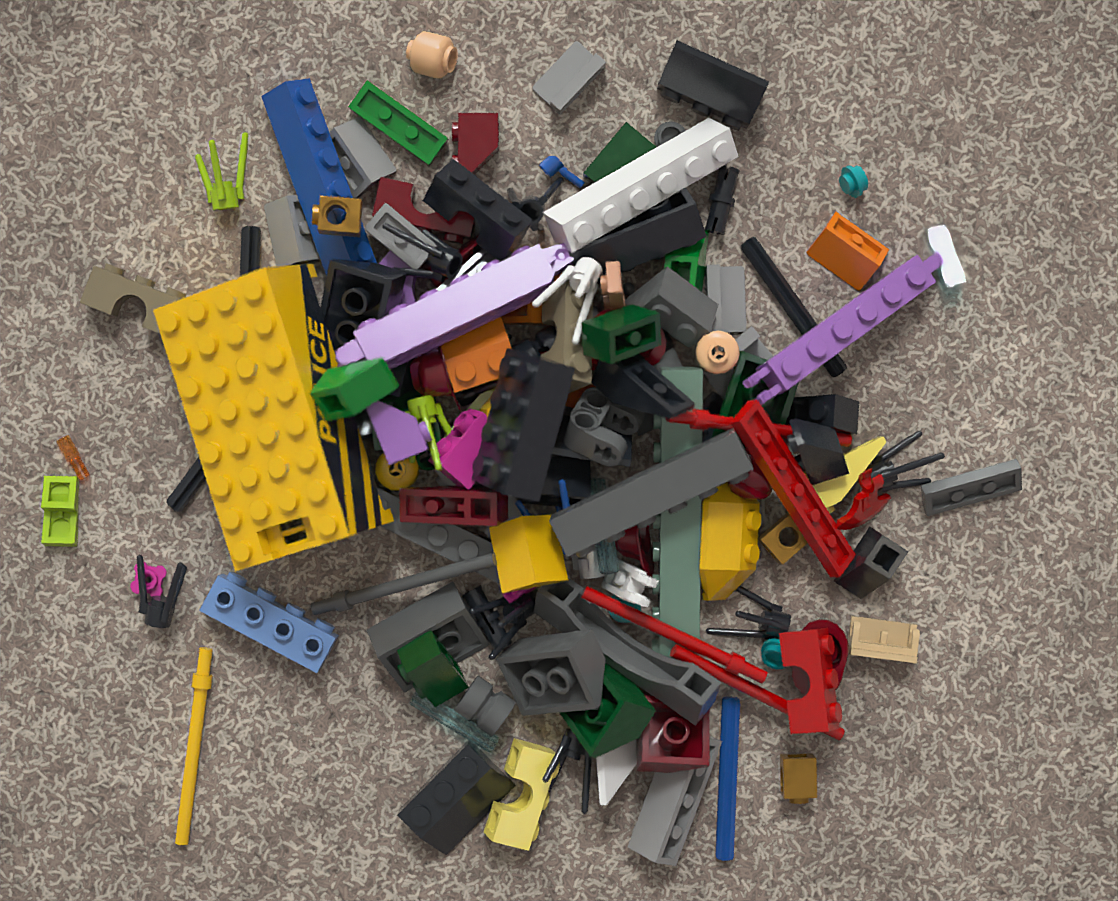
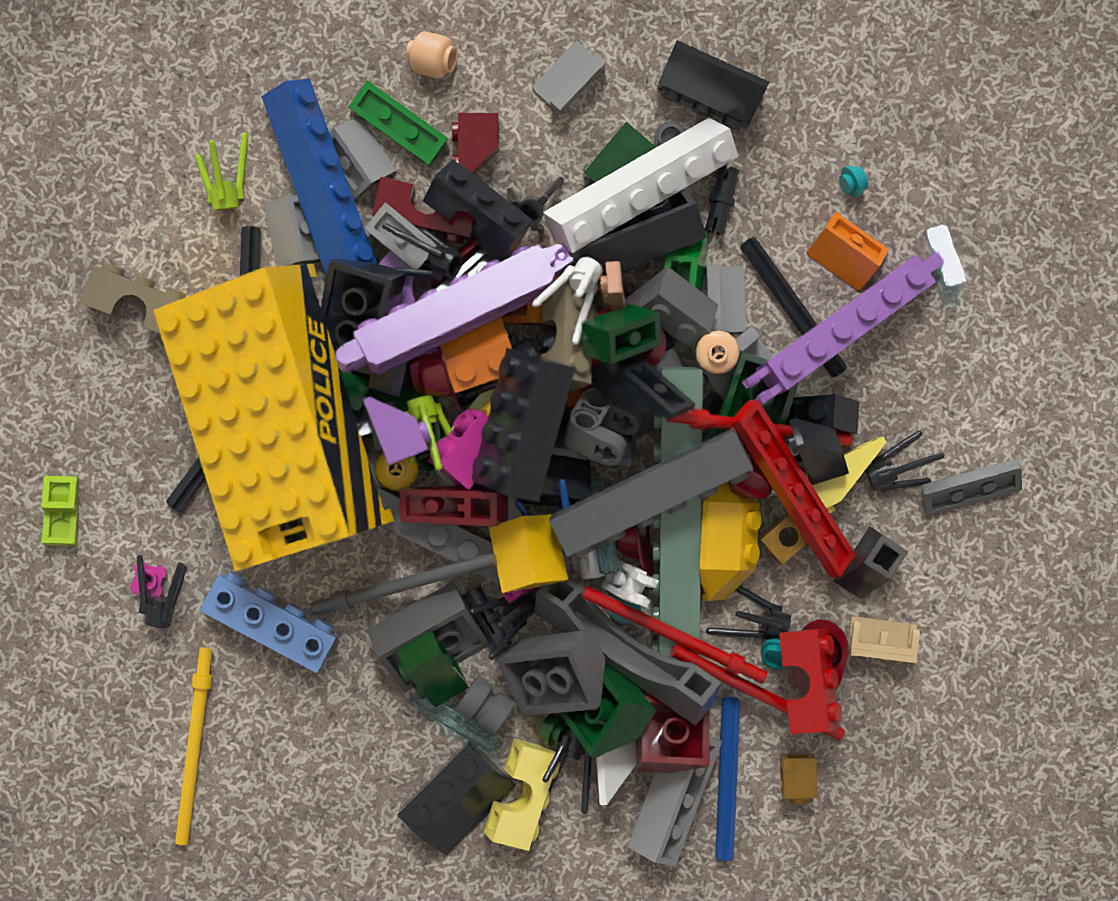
clear orange pin [56,435,89,480] -> none
green slope [310,357,398,421] -> none
pearl gold brick [312,196,363,237] -> none
blue hand [539,156,585,189] -> none
red piece [836,468,892,530] -> none
none -> dark green plate [539,714,568,746]

